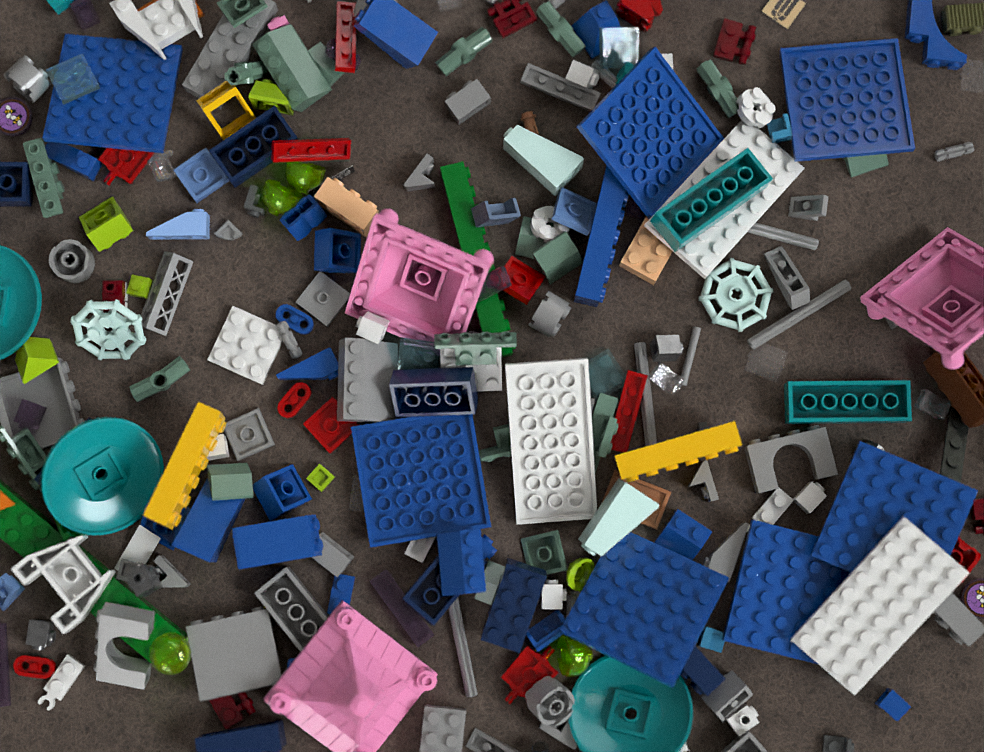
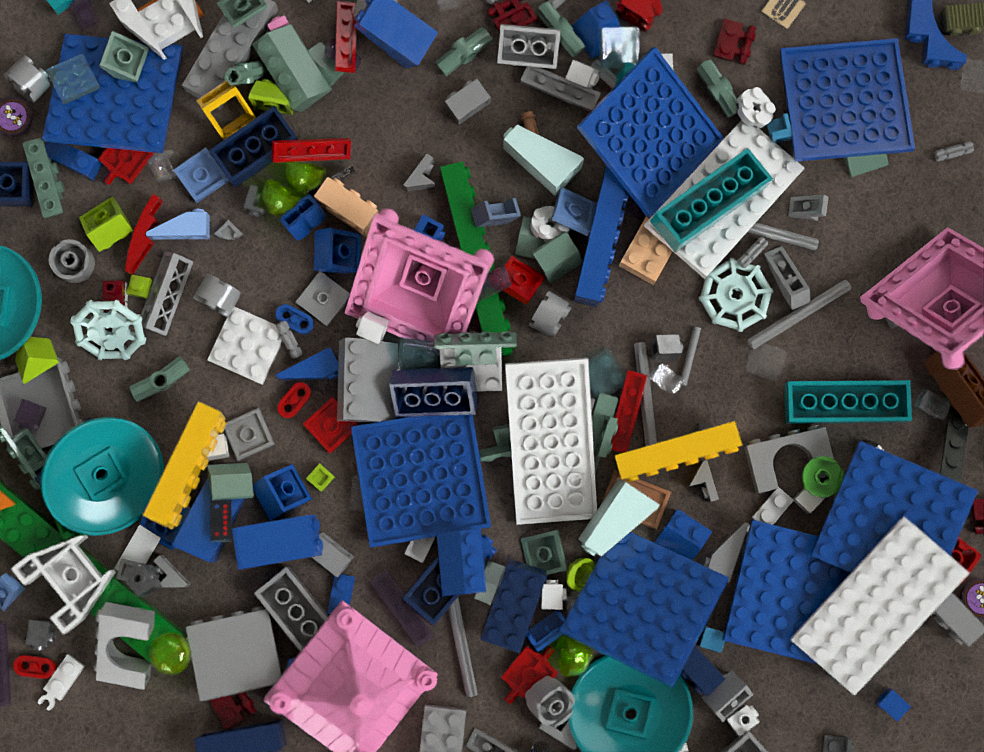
none -> sand green slope [99,31,149,83]
none -> red slope [125,194,163,275]
none -> light grey brick [193,274,241,318]
none -> black tile [211,500,232,542]
none -> blue brick [414,215,446,242]
none -> light grey slope [497,24,561,69]
none -> light grey axle [738,237,768,268]
none -> bright green plate [801,456,844,498]

